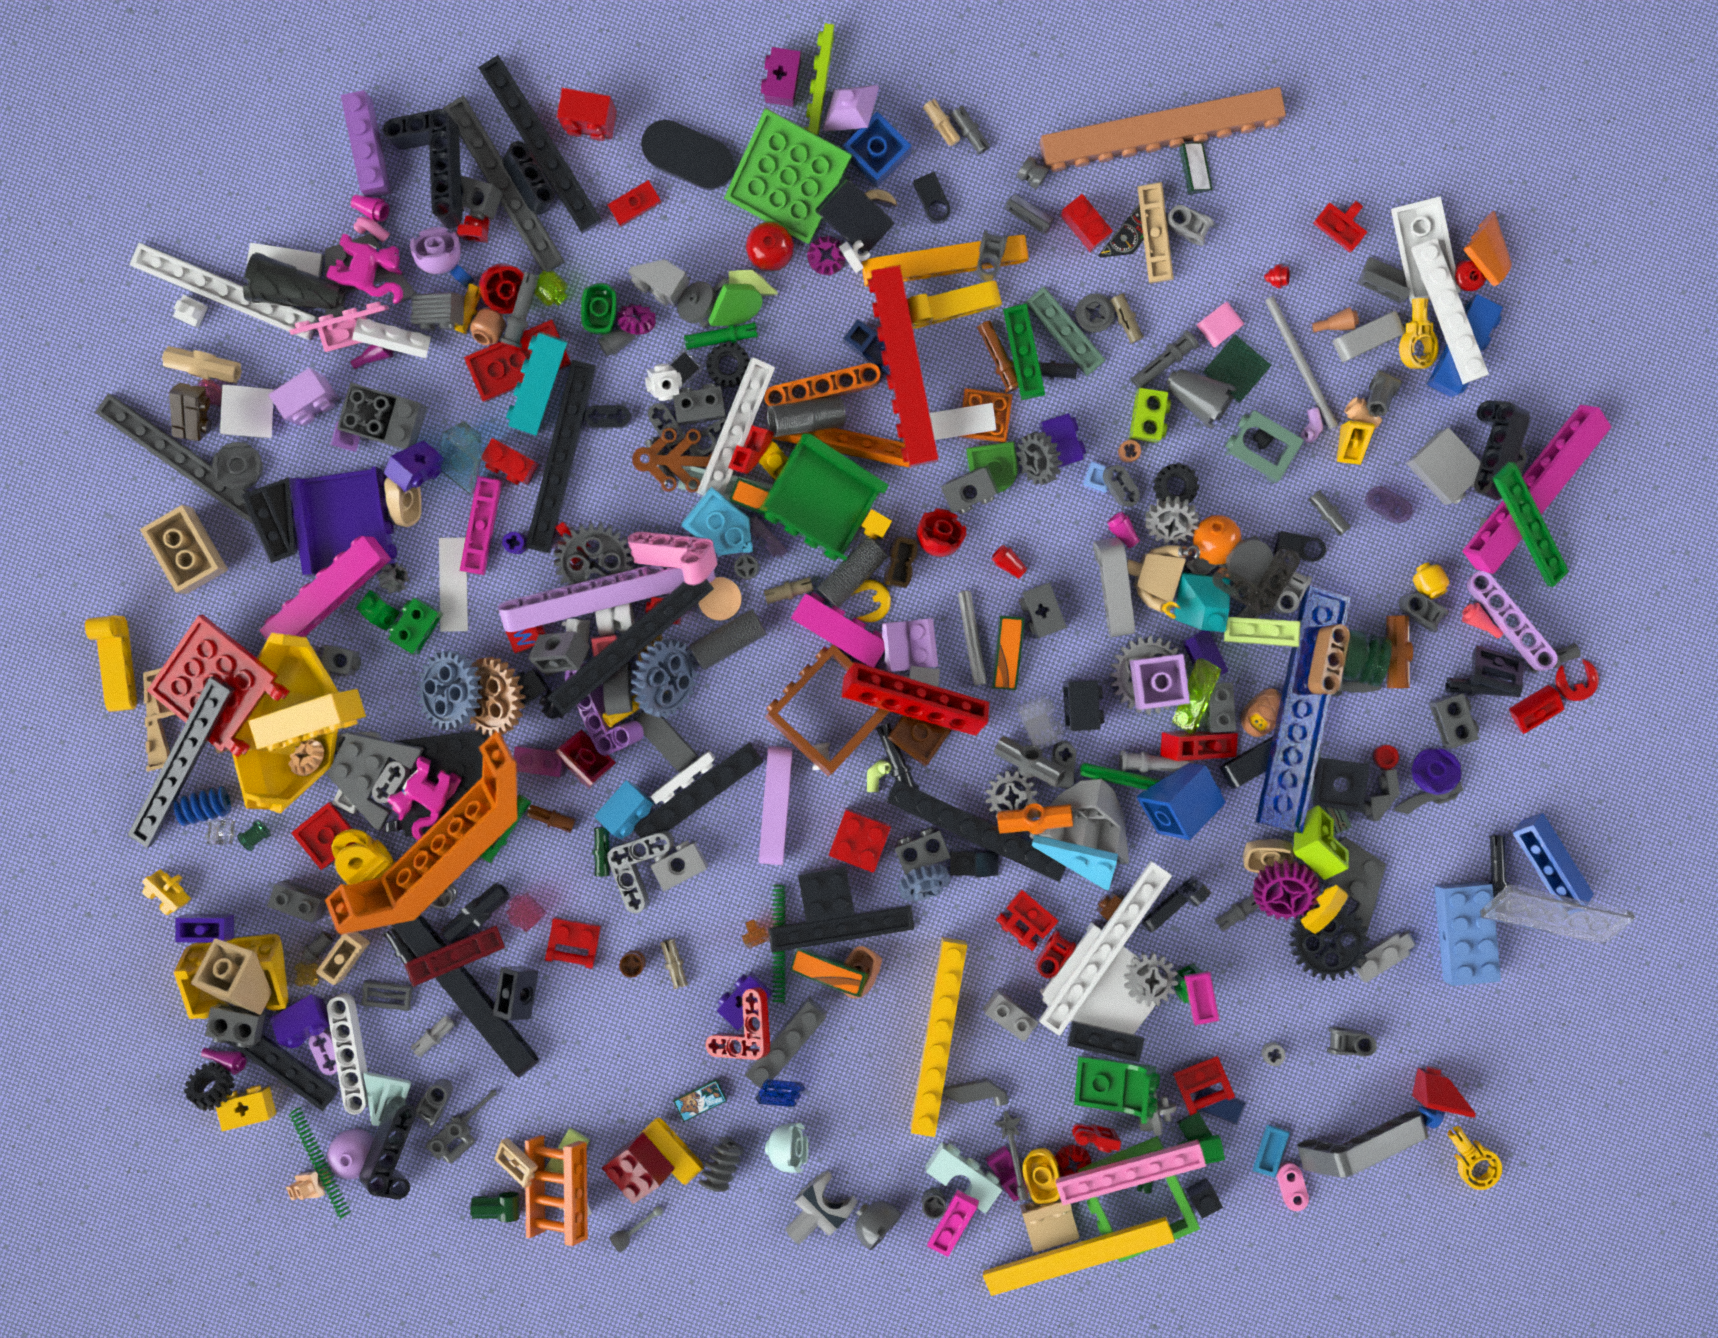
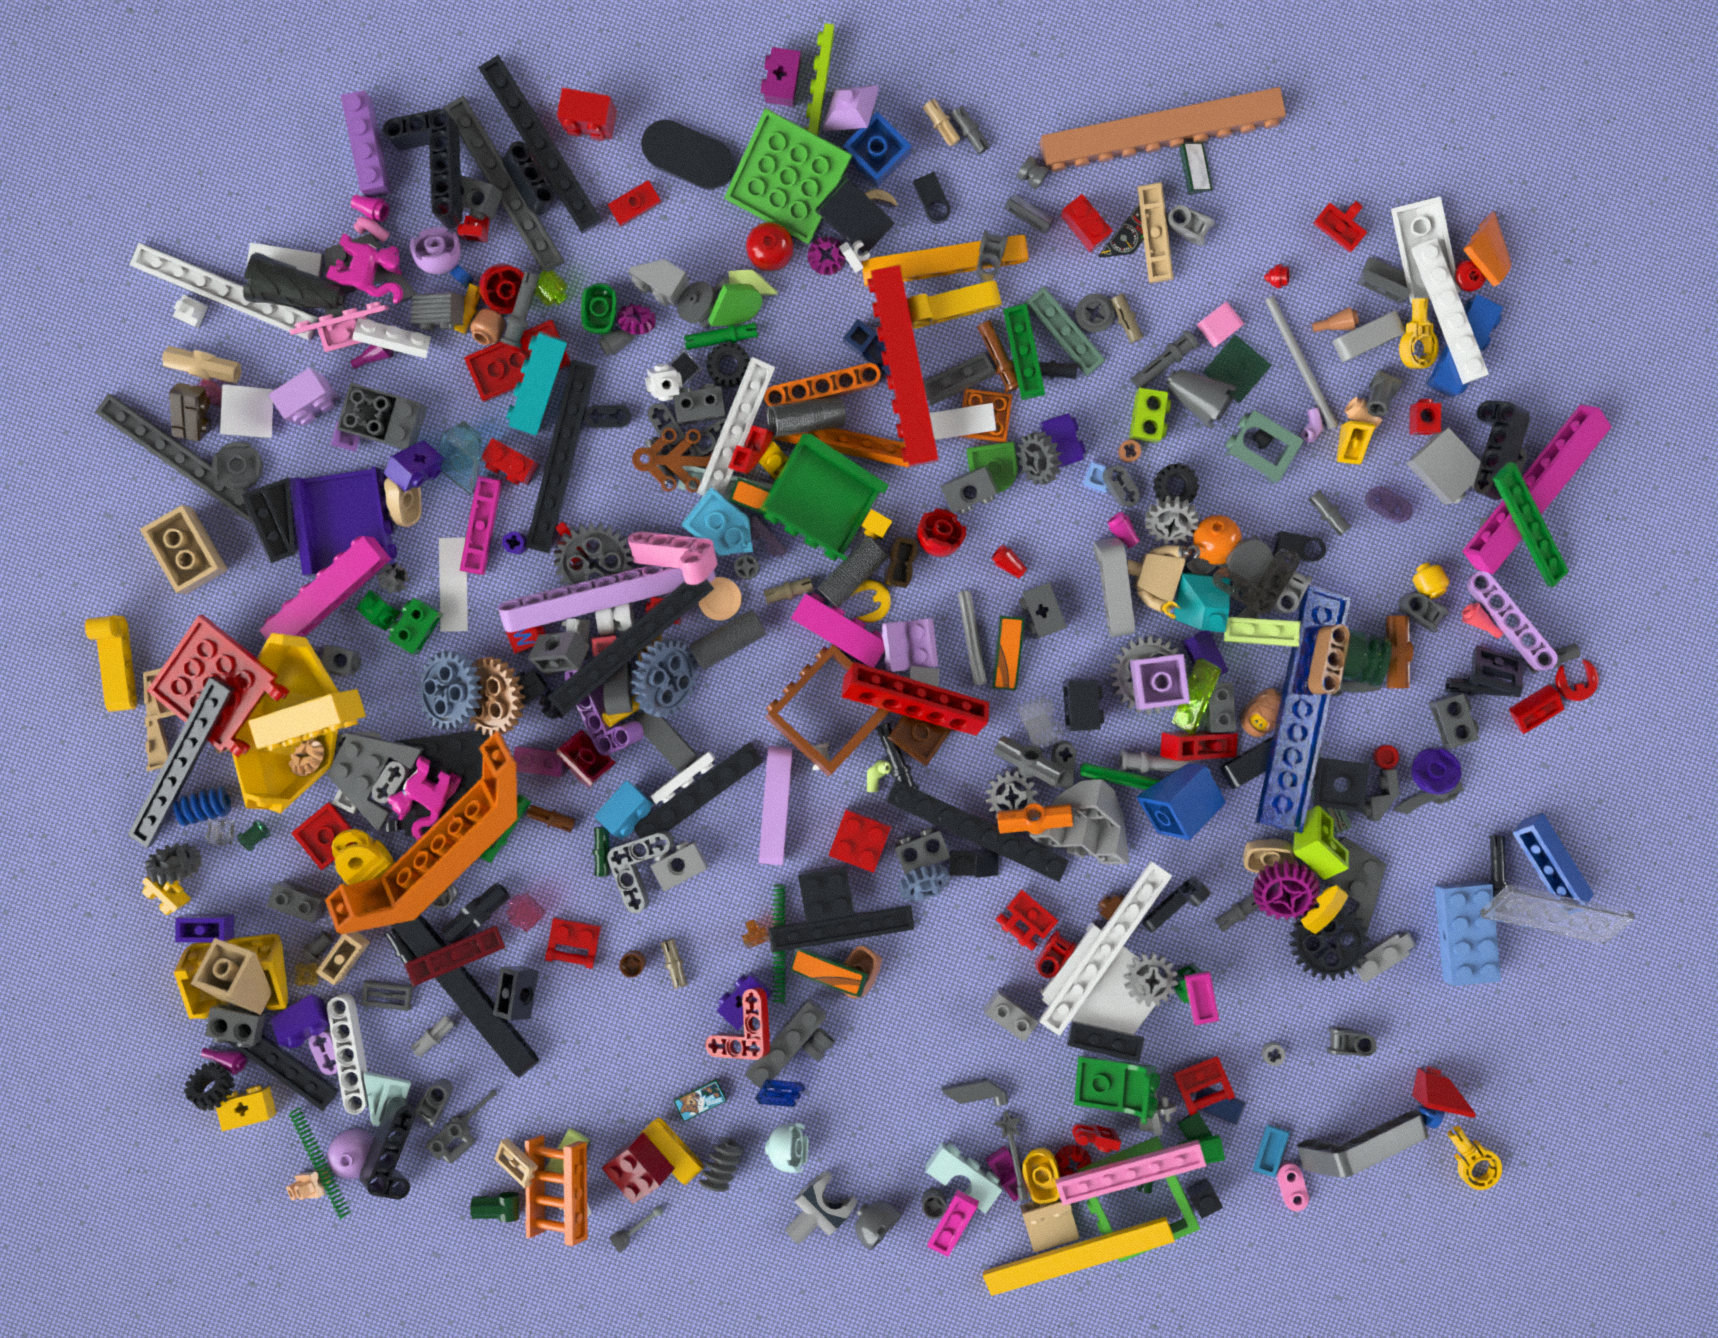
yellow brick [910,937,967,1137] -> none
medium azure wing [1032,835,1118,891] -> none
none -> dark grey gear [145,843,202,885]
none -> dark grey wheel [802,1027,835,1061]
none -> dark grey tile [923,352,996,406]
none -> red brick [1409,399,1441,435]

